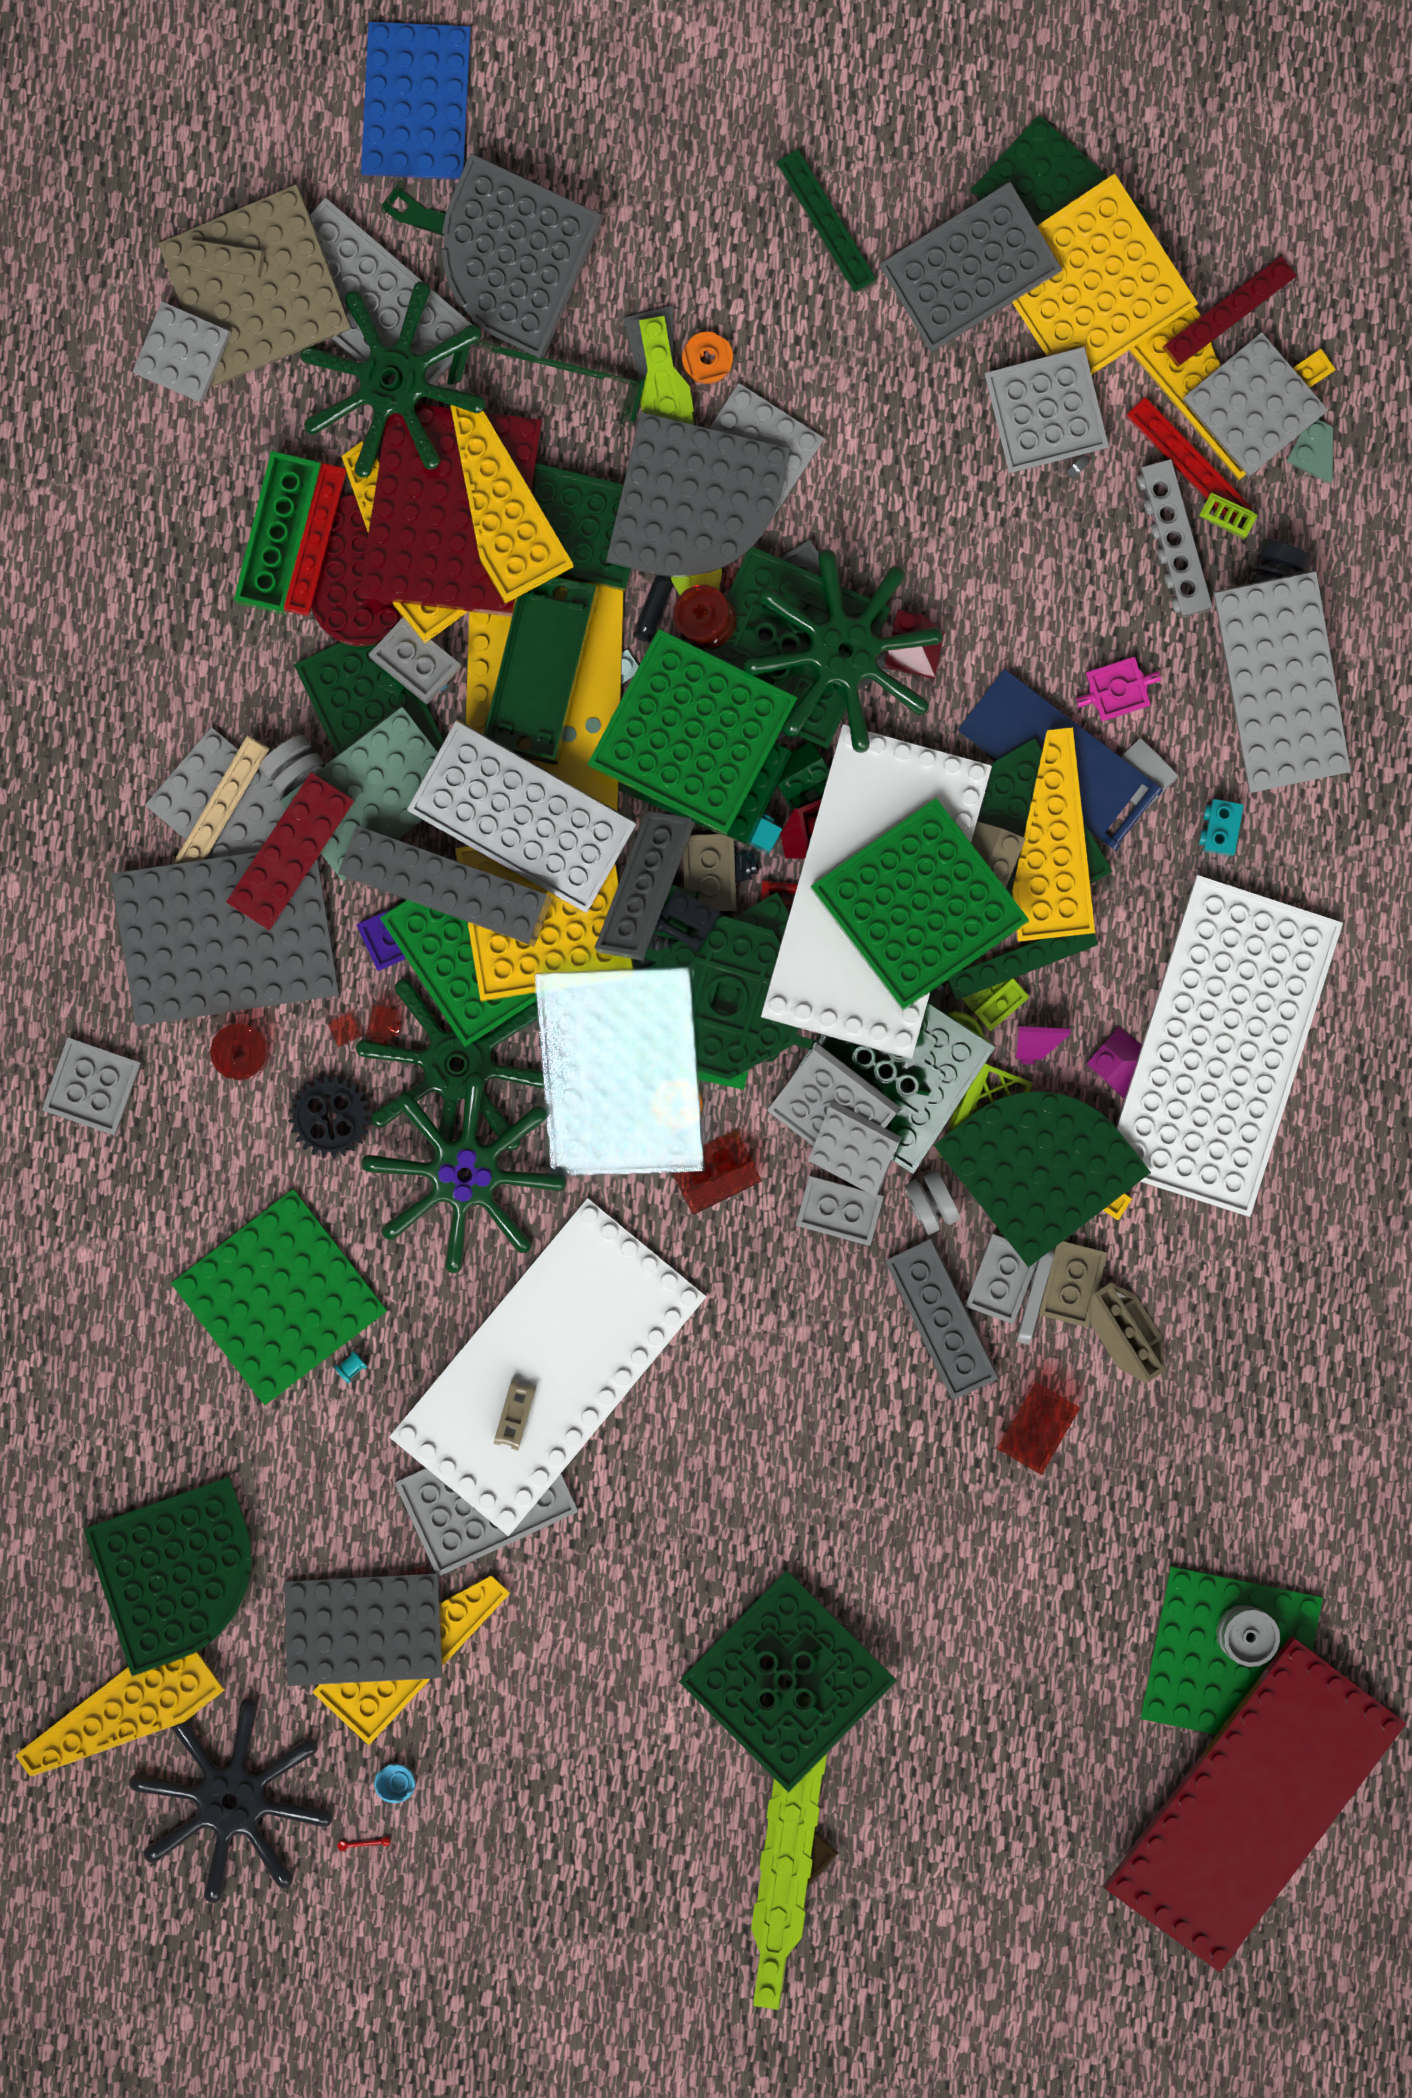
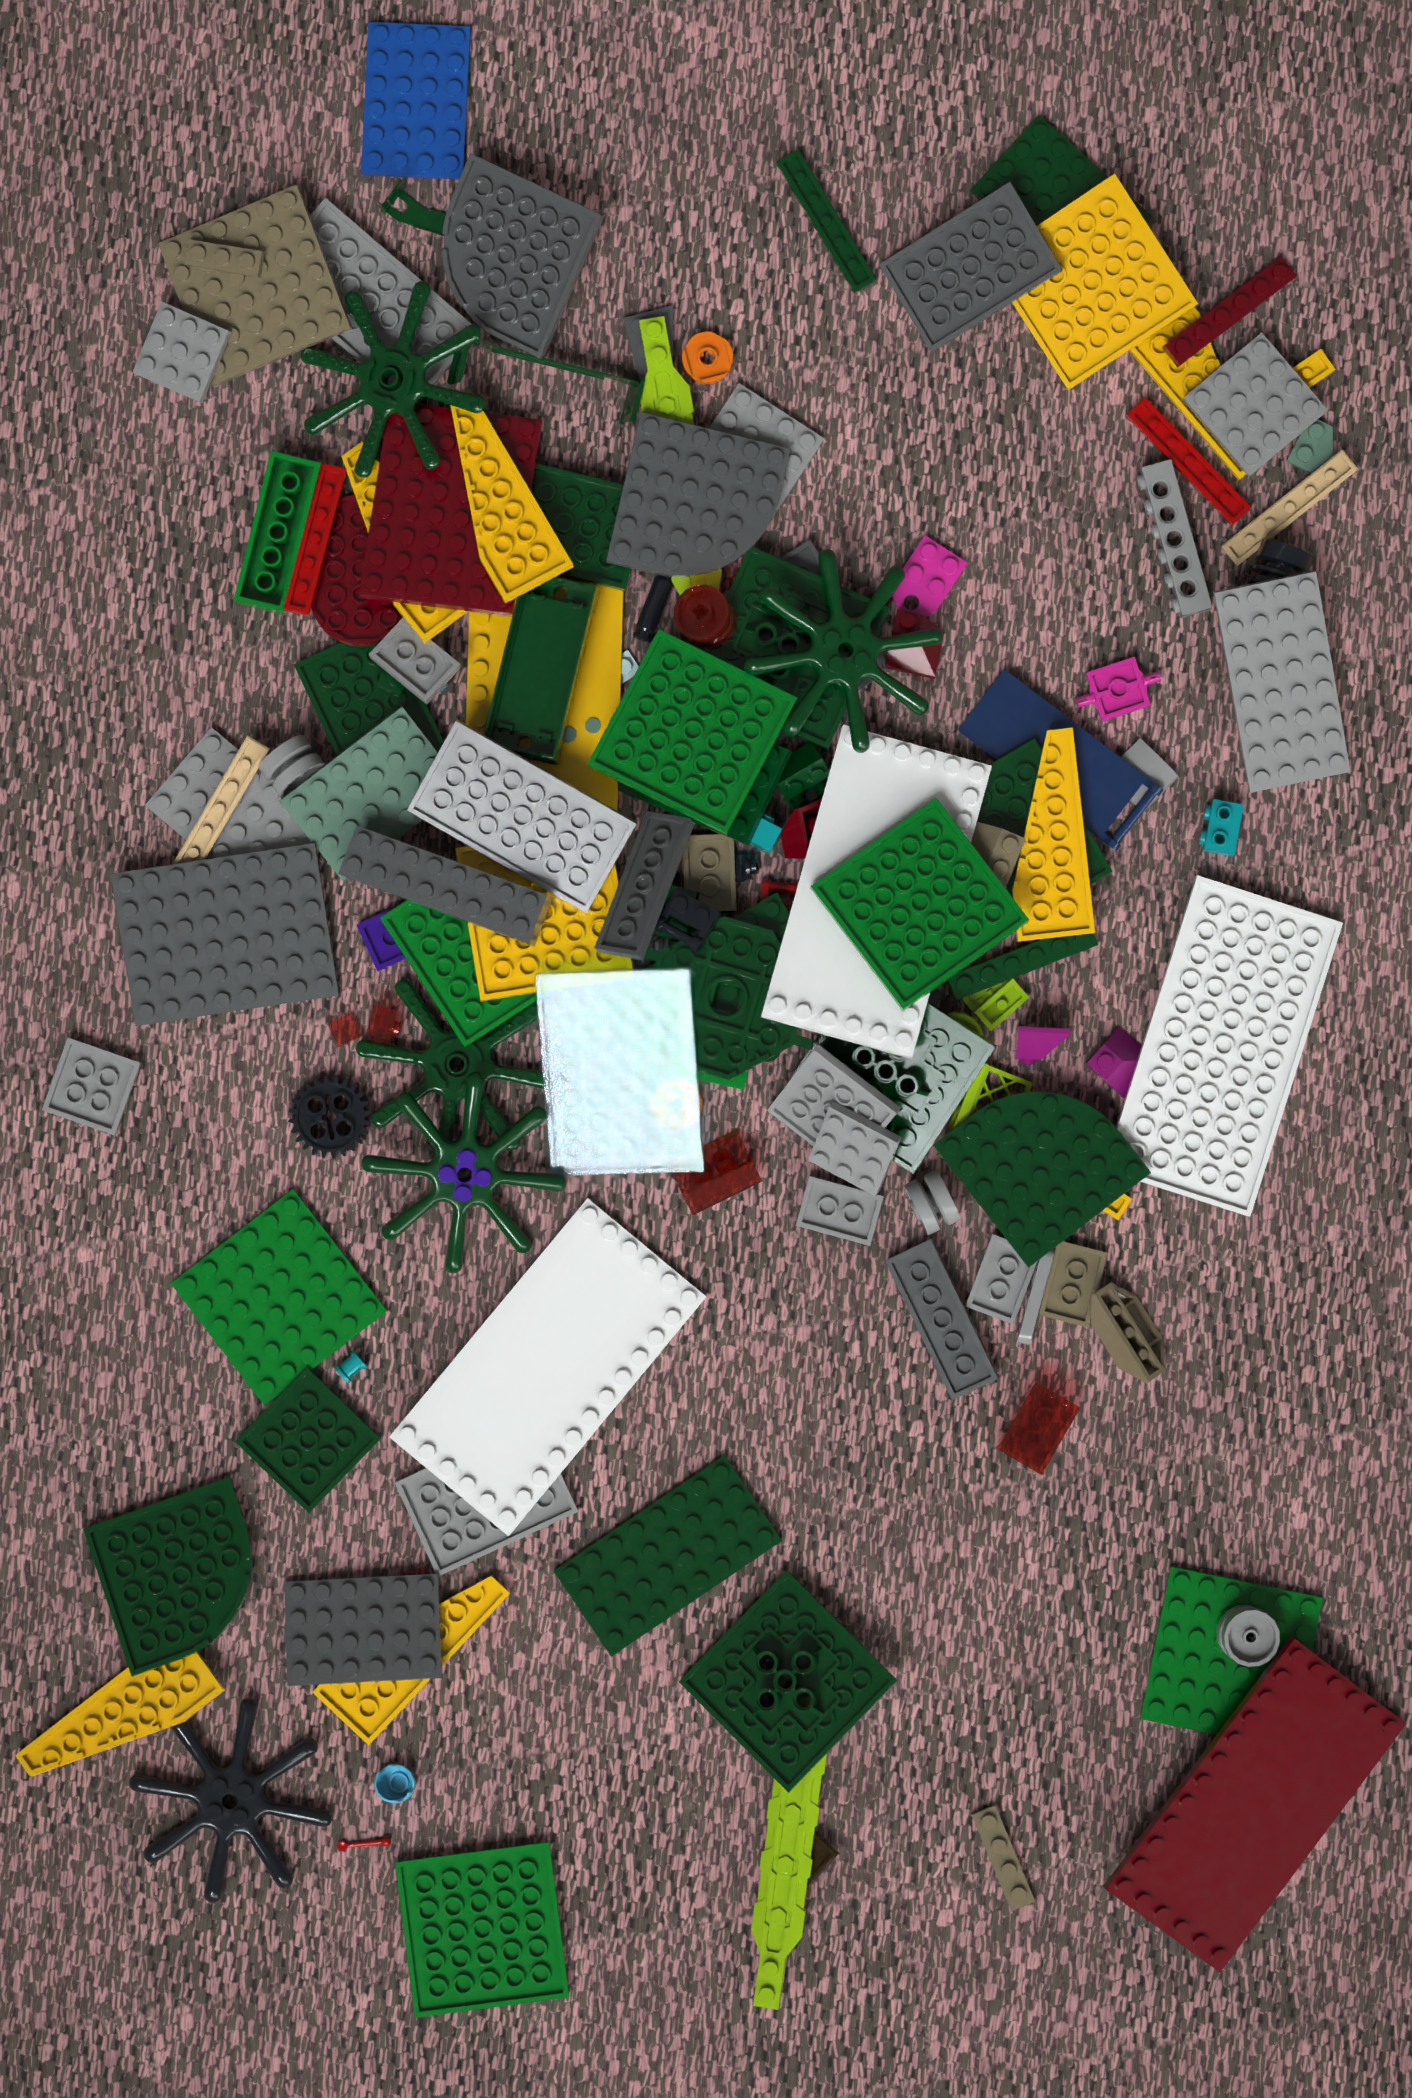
clear red wheel [210,1024,270,1081] -> none
dark red brick [226,771,356,931] -> none
dark tan plate [493,1379,536,1451] -> none
light grey plate [985,347,1109,473] -> none
dark grey tile [1066,454,1090,478] -> none
lime slope [1199,493,1258,540] -> none
none -> dark green plate [235,1367,381,1513]
none -> green plate [395,1841,570,2018]
none -> dark green plate [554,1455,782,1657]
none -> dark pink plate [893,535,967,617]
none -> dark tan plate [971,1804,1035,1911]
none -> tan tile [1221,449,1358,566]

